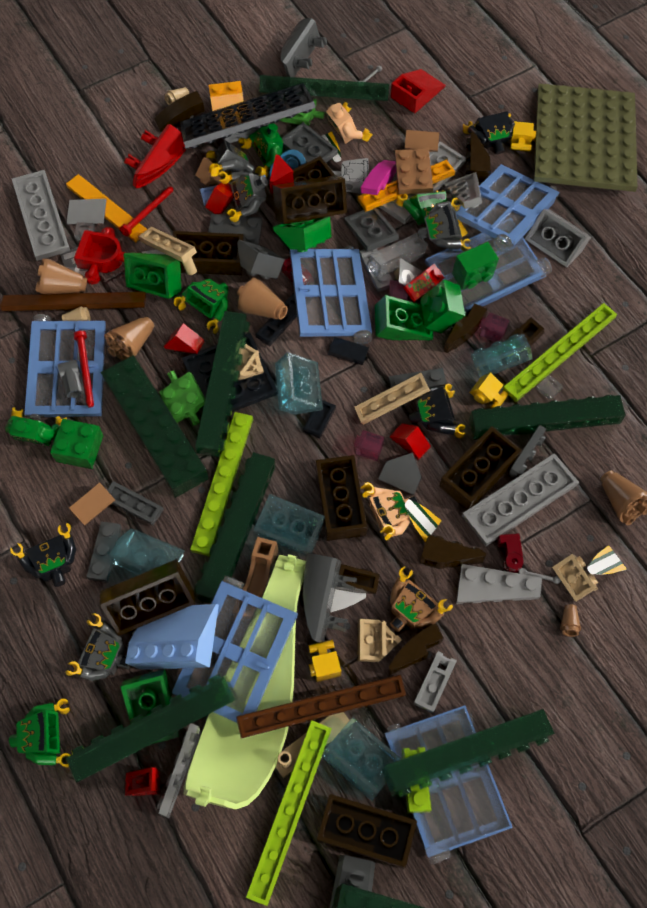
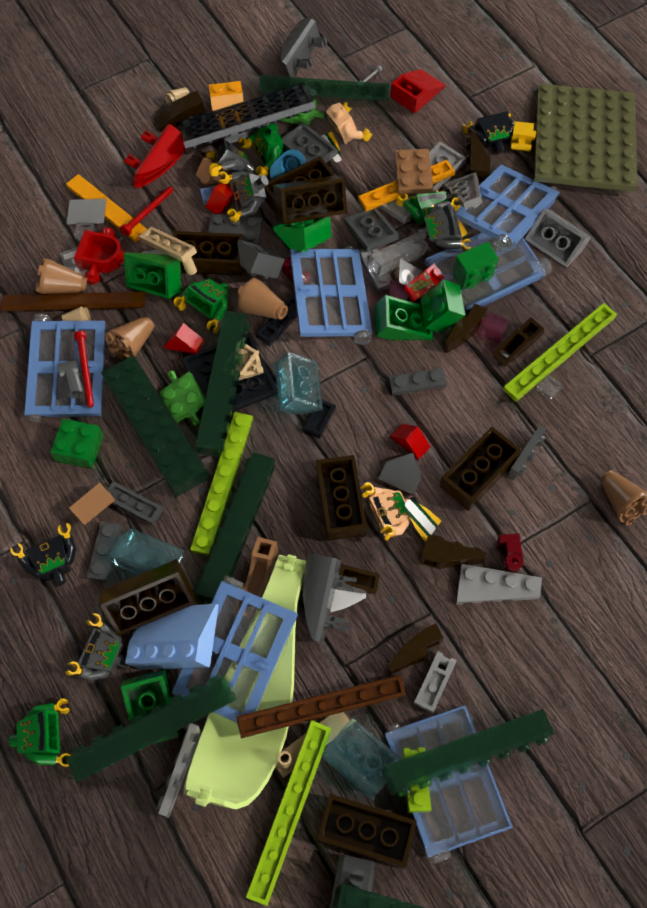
green torso [5,407,67,446] -> none
light grey plate [12,170,70,261] -> none
red slope [125,767,160,796] -> none
clear light blue slope [253,494,325,556] -> none
red slope [270,155,294,193] -> none
yellow brick [308,639,341,682] -> none
black tile [329,337,369,365] -> none
light grey torso [333,158,368,194] -> none
clear pink brick [354,430,384,461] -> none
tan piece [355,373,430,425] -> none
tan slope [358,619,402,662] -> none
dark pink slope [360,160,396,195] -> none
torso [390,566,453,632] -> none
medium nougat panel [405,130,439,152] -> none
black torso [409,384,466,438] -> none
light grey plate [462,453,579,546] -> none
yellow brick [469,372,508,412] -> none
clear green brick [469,395,626,439] -> none
clear light blue slope [471,334,532,378] -> none
light grey hinge [518,568,561,584] -> none
tan bracket [552,554,598,602] -> none
medium nougat cone [560,604,581,637] -> none
sticker [587,545,626,575] -> none

